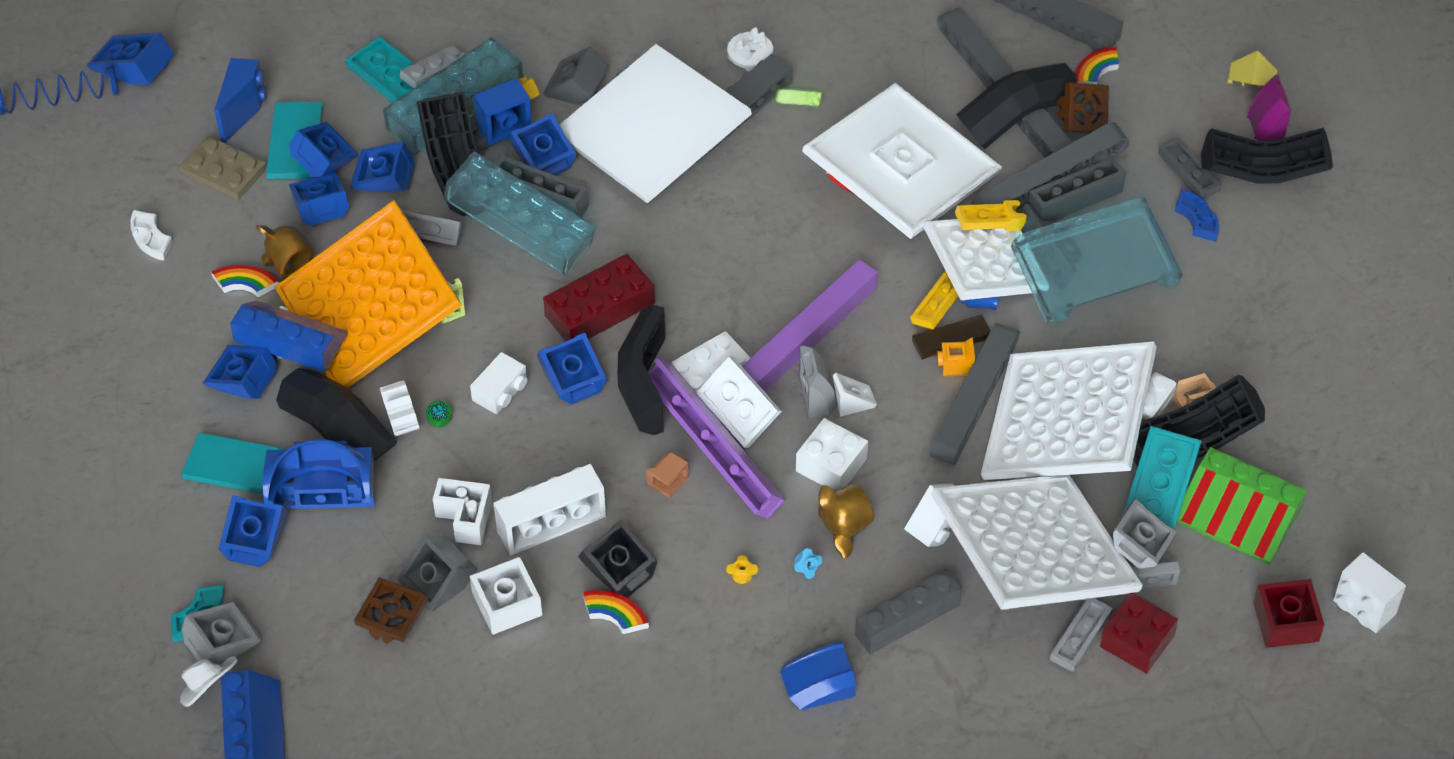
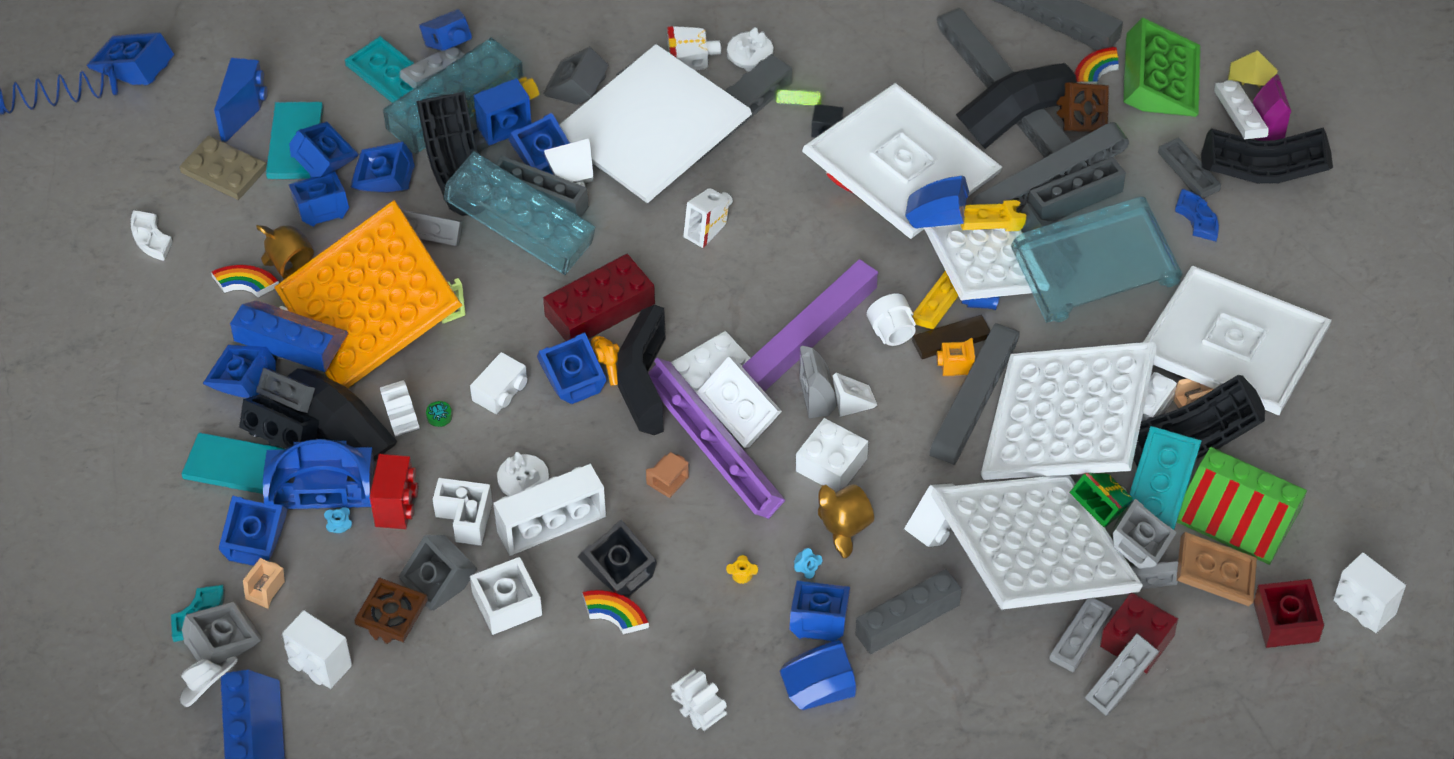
none -> black brick [239,394,319,449]
none -> light nougat window [243,558,285,609]
none -> dark grey plate [256,368,315,413]
none -> white brick [282,611,352,689]
none -> medium azure plate [324,507,352,533]
none -> red brick [370,454,418,530]
none -> blue torso [419,9,472,50]
none -> white plate [497,452,549,496]
none -> white torso [544,138,593,187]
none -> light orange piece [590,336,619,386]
none -> white torso [667,27,721,71]
none -> white gear [671,670,727,731]
none -> white torso [683,189,733,248]
none -> blue slope [789,581,850,642]
none -> black brick [811,104,845,138]
none -> white piece [867,294,916,346]
none -> blue slope [905,176,969,229]
none -> green torso [1069,473,1133,527]
none -> light grey plate [1085,634,1160,716]
none -> bright green slope [1123,17,1200,117]
none -> white tile [1144,266,1331,415]
none -> medium nougat tile [1176,532,1257,606]
none -> white plate [1214,80,1268,139]

